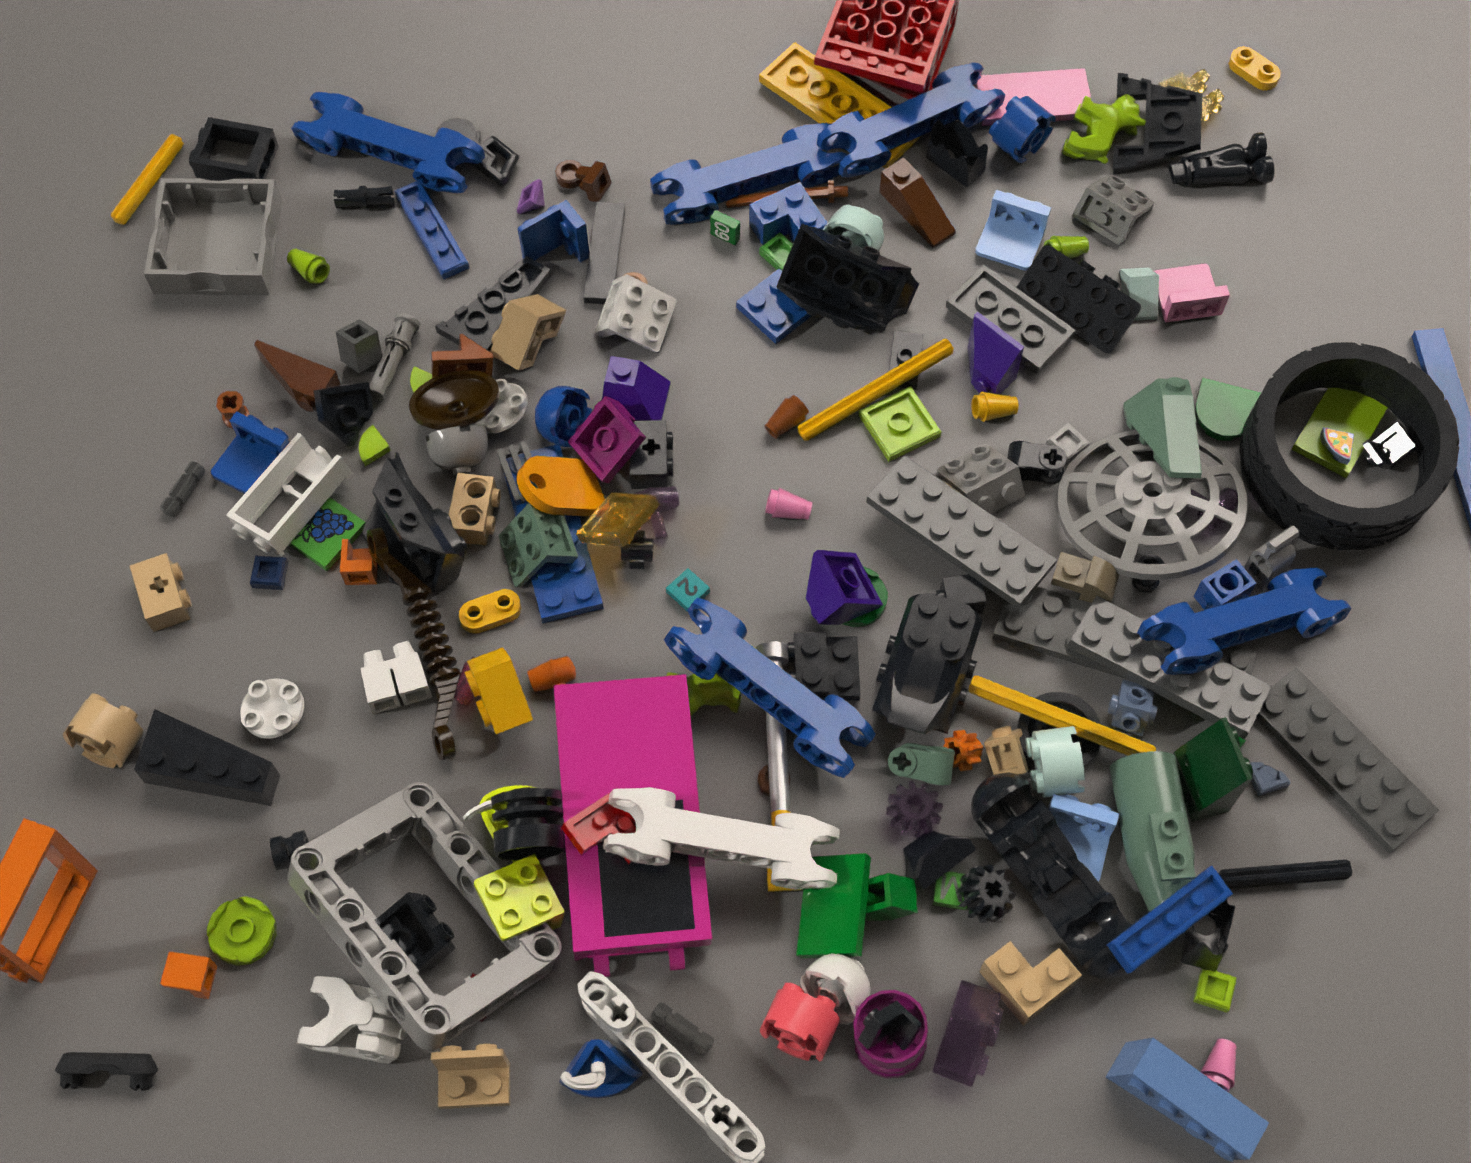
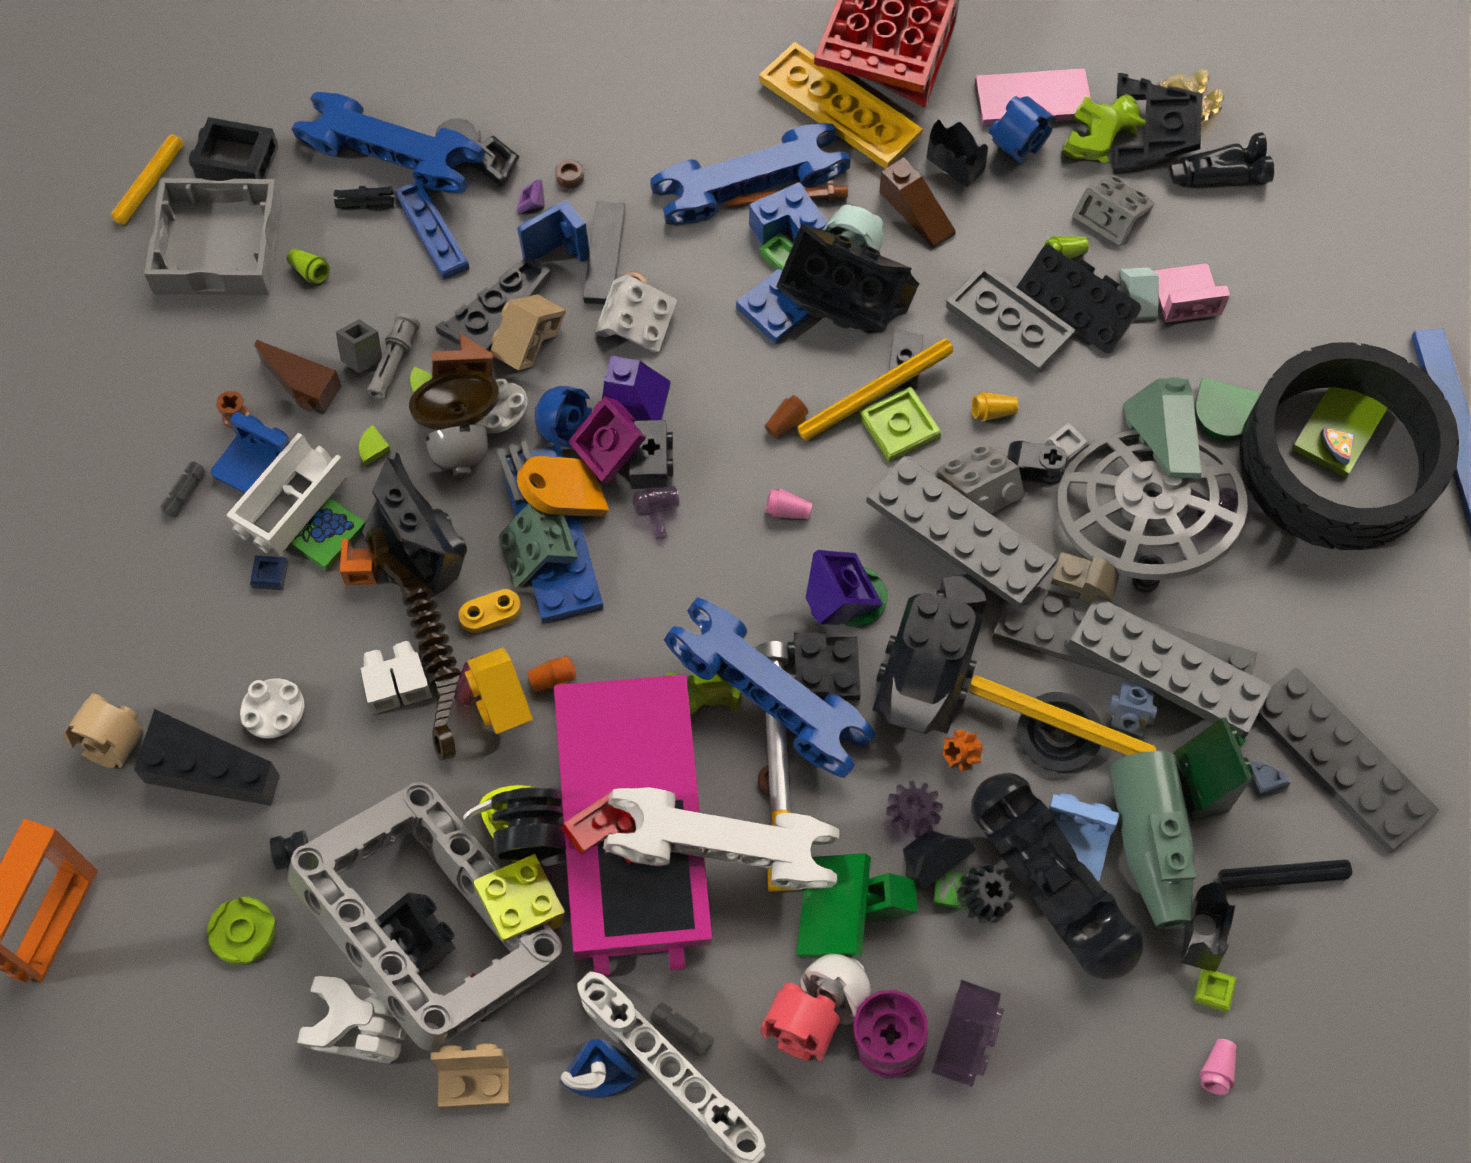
black piece [55,1052,158,1091] -> none
tan brick [130,553,192,632] -> none
orange panel [160,951,218,999] -> none
black plate [313,382,374,446] -> none
tan brick [449,473,501,545] -> none
reddish brown tile [575,161,612,202] -> none
clear yellow plate [576,492,660,547] -> none
black gear [621,530,654,569] -> none
teal tile [666,568,710,611] -> none
green tile [710,210,740,246] -> none
blue piece [817,63,1005,178] -> none
black bracket [858,1001,922,1050] -> none
sand green piece [888,743,955,785] -> none
dark purple slope [967,312,1024,394] -> none
light blue bracket [975,190,1051,271] -> none
tan brick [979,941,1082,1026] -> none
tan bracket [984,726,1029,775] -> none
light aqua brick [1025,726,1085,798] -> none
blue tile [1106,866,1233,974] -> none
medium blue wedge [1106,1037,1269,1162] -> none
blue piece [1137,568,1352,675] -> none
blue head [1193,559,1257,610] -> none
yellow plate [1229,47,1281,91] -> none
light grey piece [1244,525,1299,591] -> none
bracket [1362,422,1419,470] -> none

